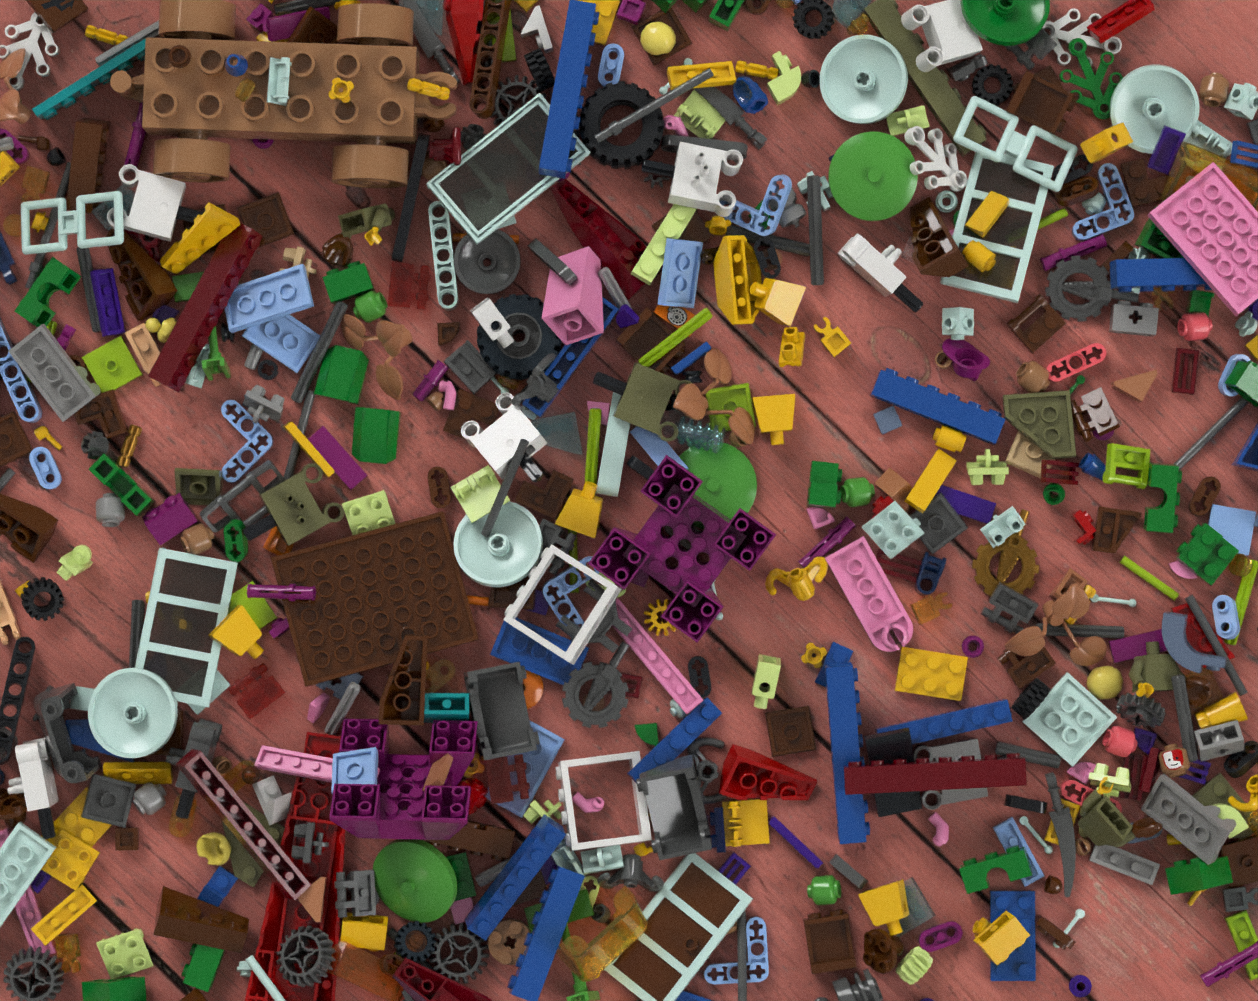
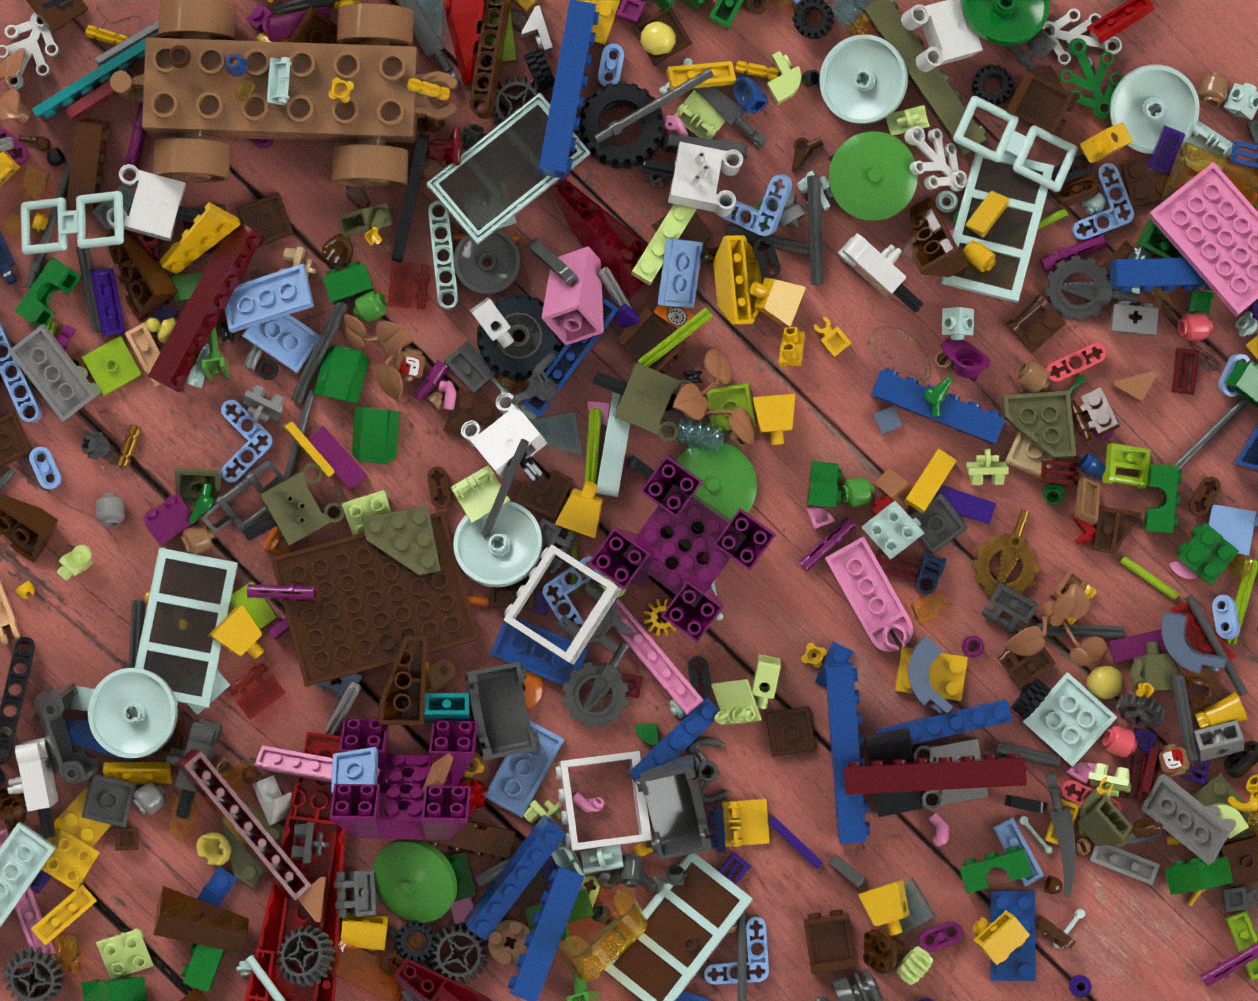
black tyre [21,577,64,621] -> none
yellow hand [34,426,62,450] -> none
reddish brown plate [74,389,128,439] -> none
green arch [88,453,155,517] -> none
green beam [224,519,248,562] -> none
bright pink tile [307,693,330,723] -> none
reddish brown tile [437,322,460,346] -> none
clear red plate [485,754,530,804] -> none
light blue tile [630,426,689,470] -> none
blue tile [671,341,711,376] -> none
yellow plate [705,216,732,235] -> none
red wedge [719,744,818,800] -> none
yellow piece [765,556,828,601] -> none
bright green head [807,875,841,905] -> none
yellow brick [932,425,967,452] -> none
dark grey plate [946,53,988,81] -> none
light aqua hips [980,506,1026,548] -> none
light aqua hinge [1090,594,1137,607] -> none
none -> coral beam [65,80,117,121]
none -> green animal [189,484,214,524]
none -> olive plate [362,505,441,576]
none -> head [395,347,426,381]
none -> dark grey plate [663,865,687,886]
none -> yellowish green hinge [711,679,762,725]
none -> reddish brown animal [792,137,823,172]
none -> sand blue arch [907,635,953,713]
none -> green animal [924,376,953,416]
none -> medium nougat tile [1075,477,1101,525]

